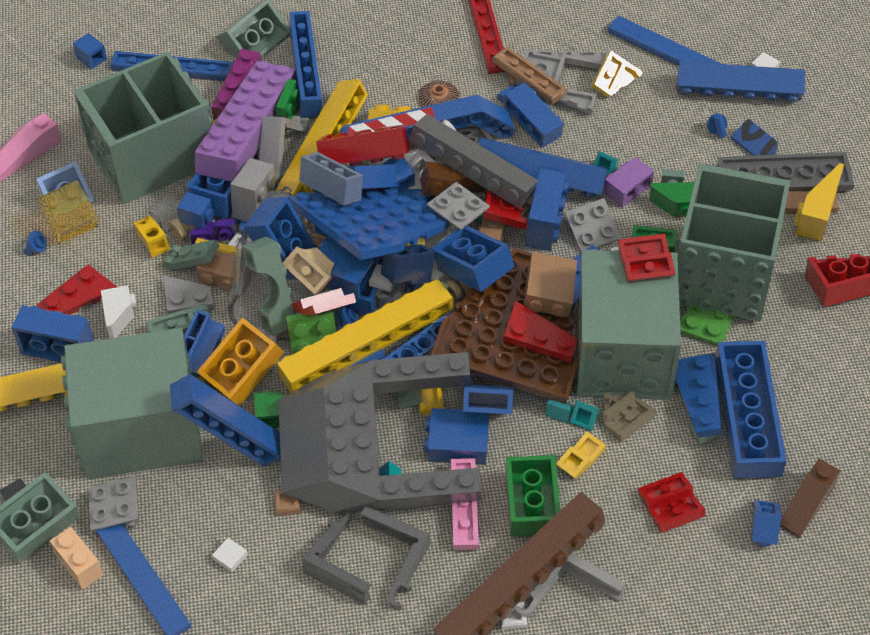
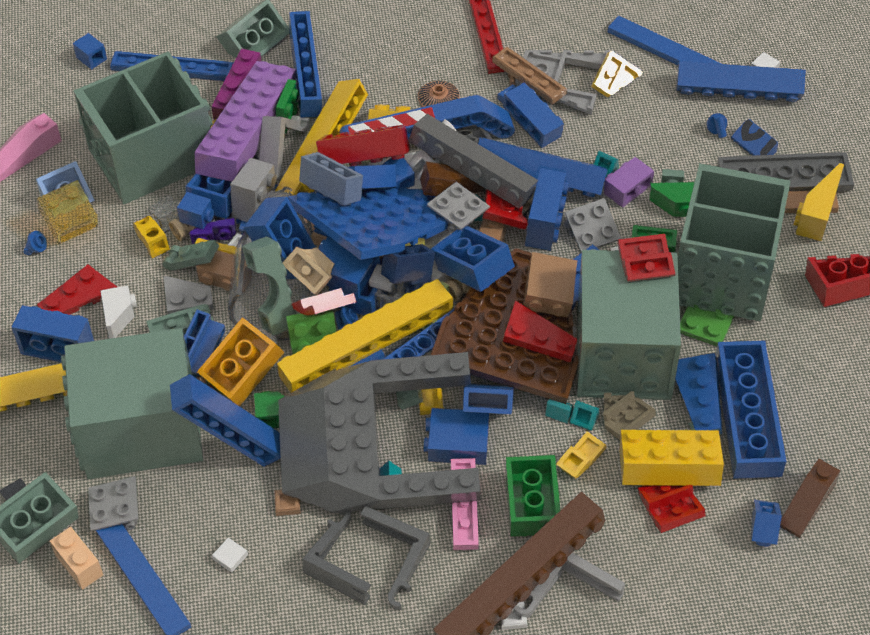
none -> yellow brick [619,430,724,486]

